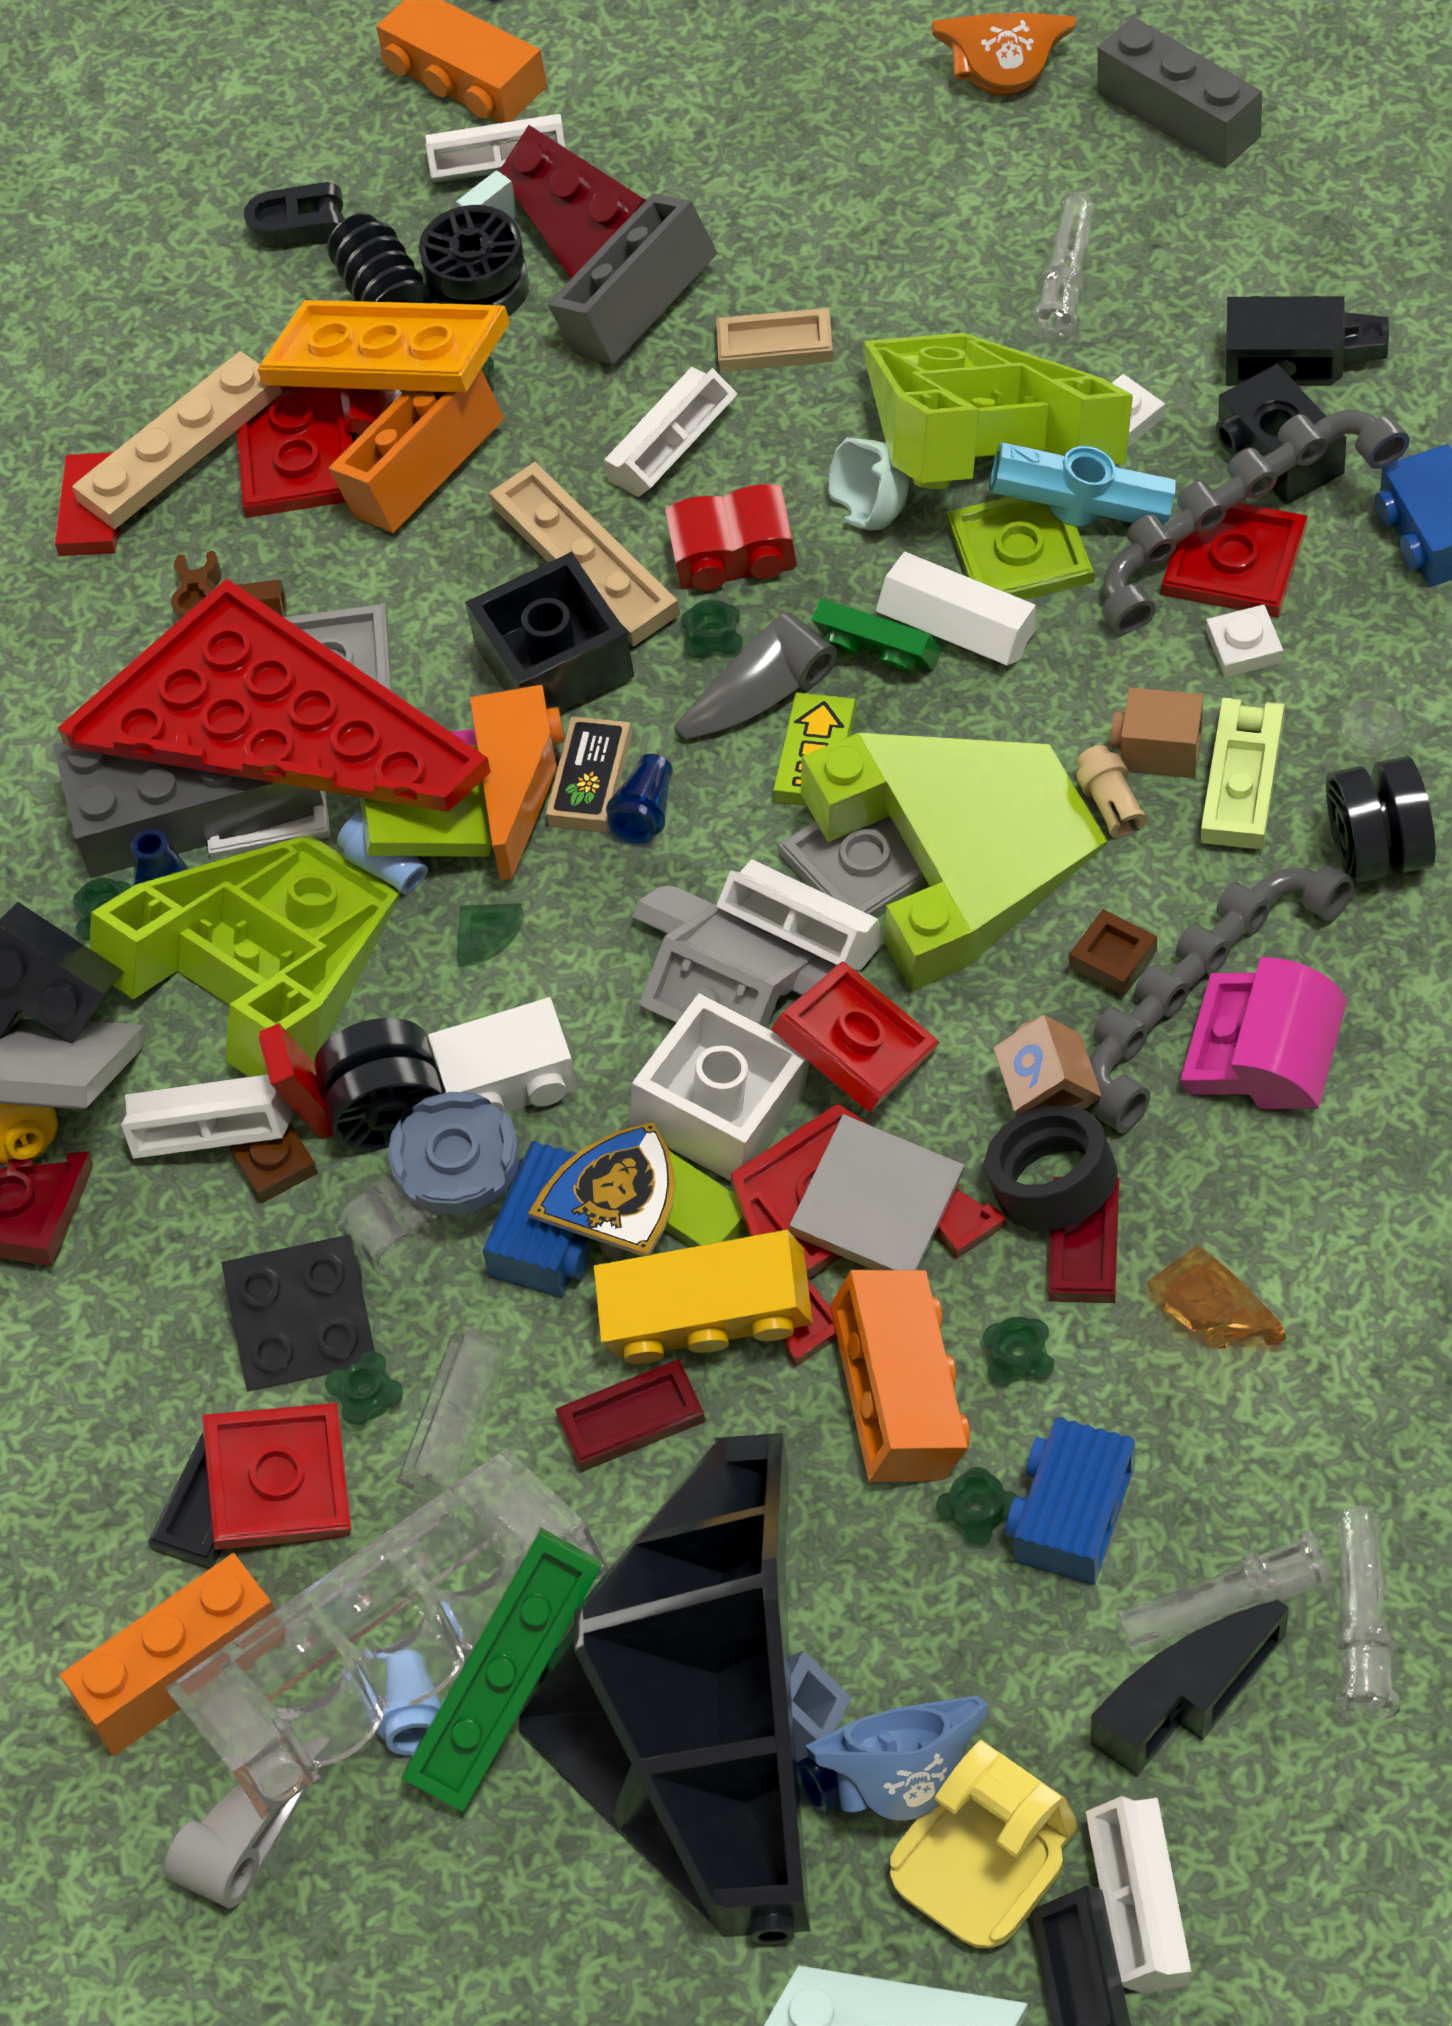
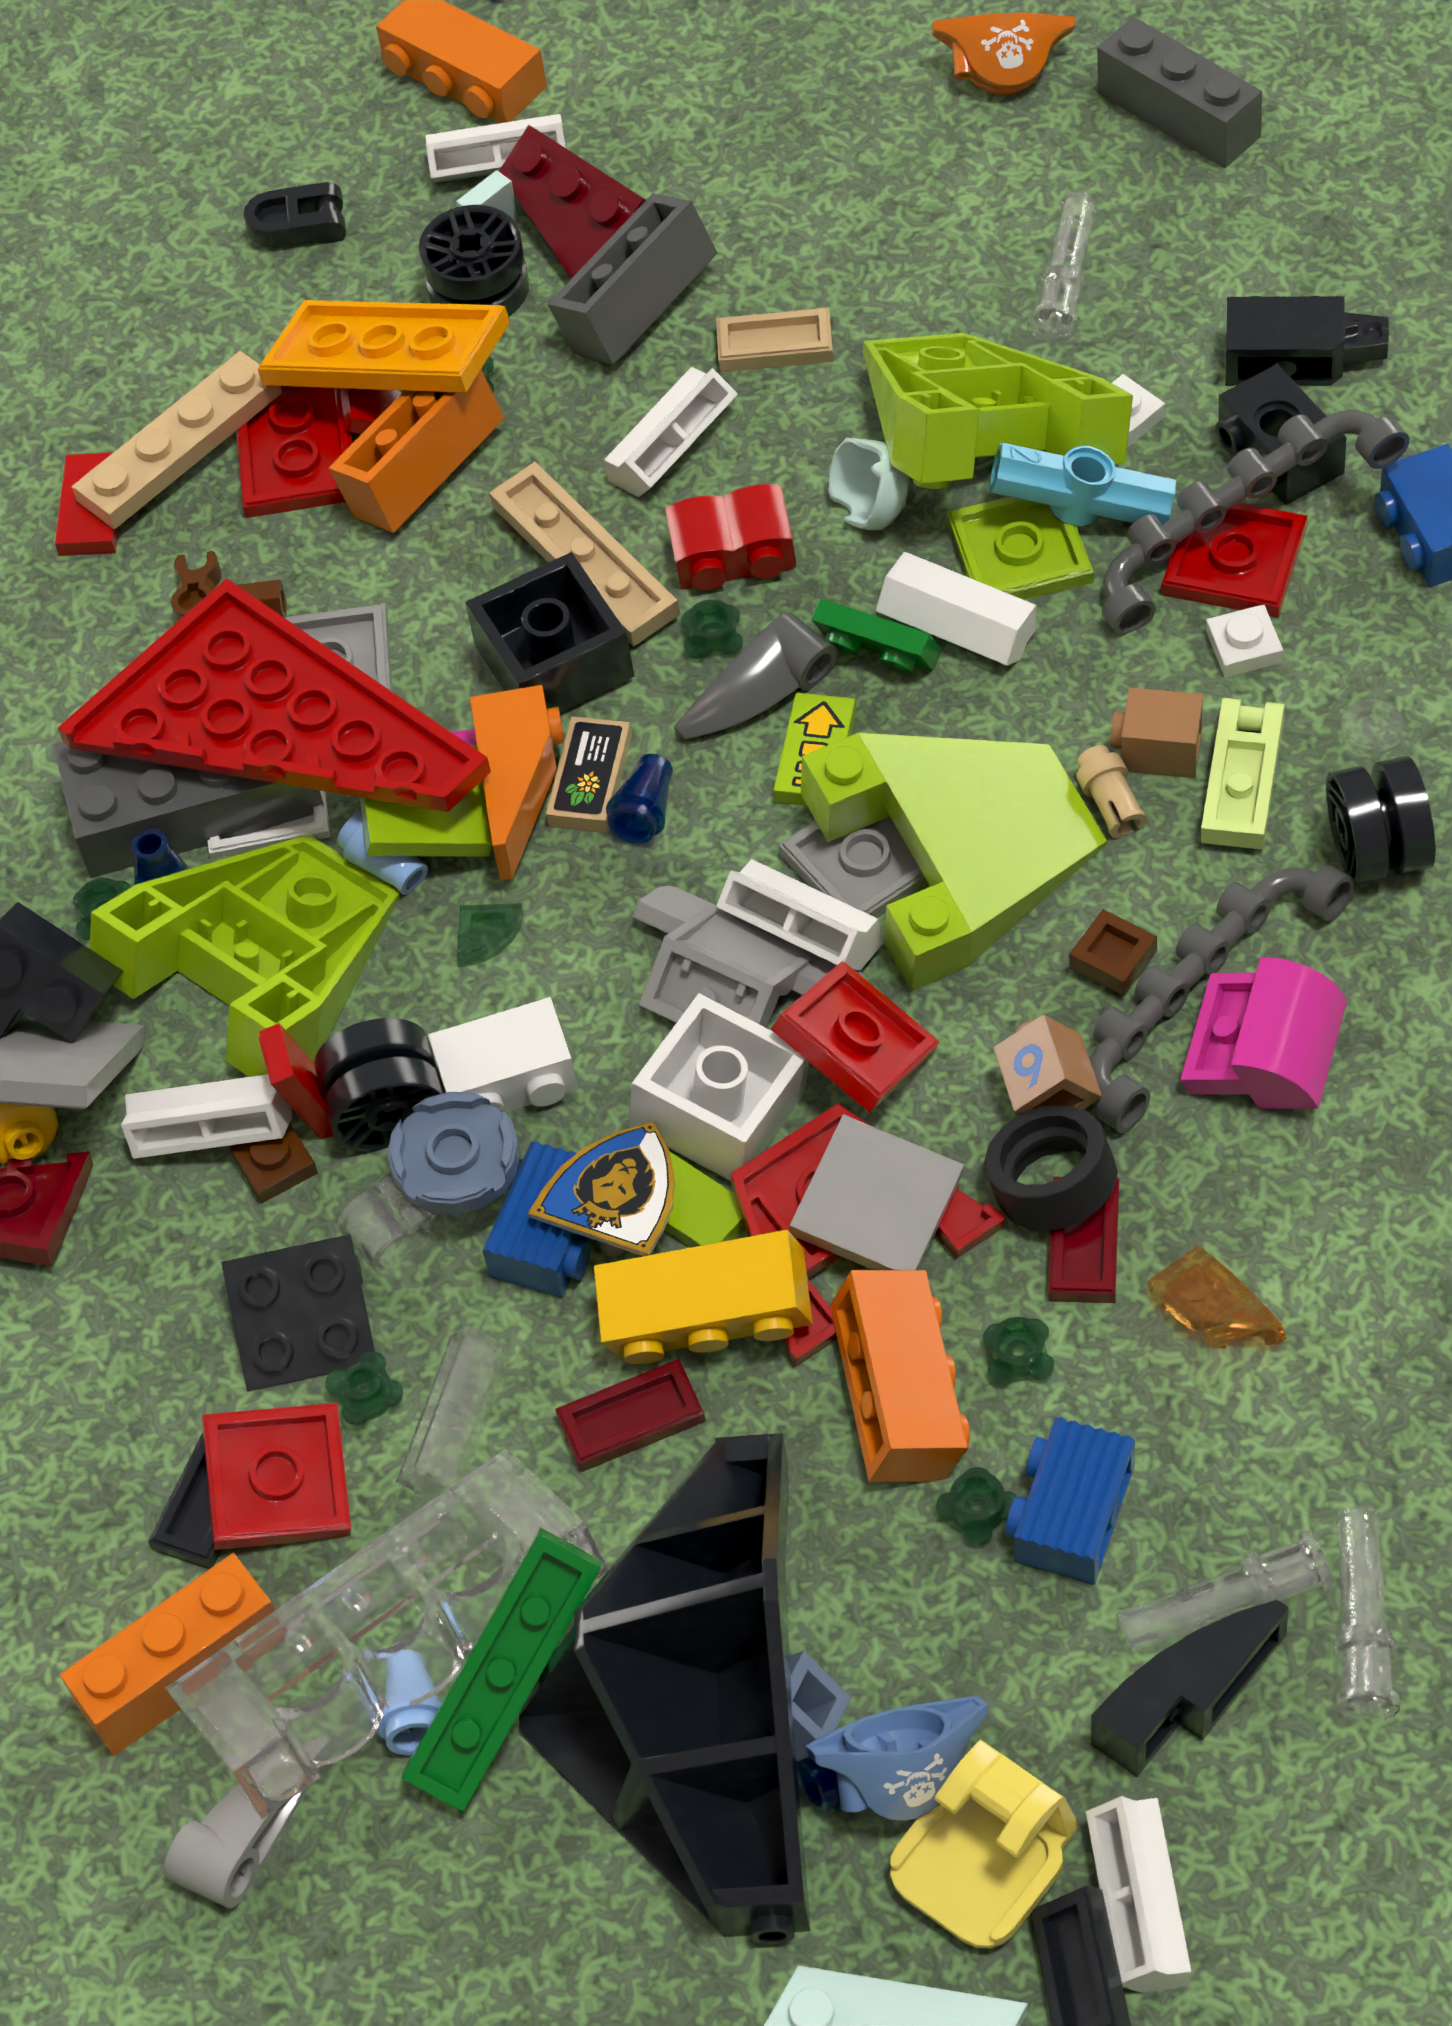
black piece [326,212,433,303] -> none

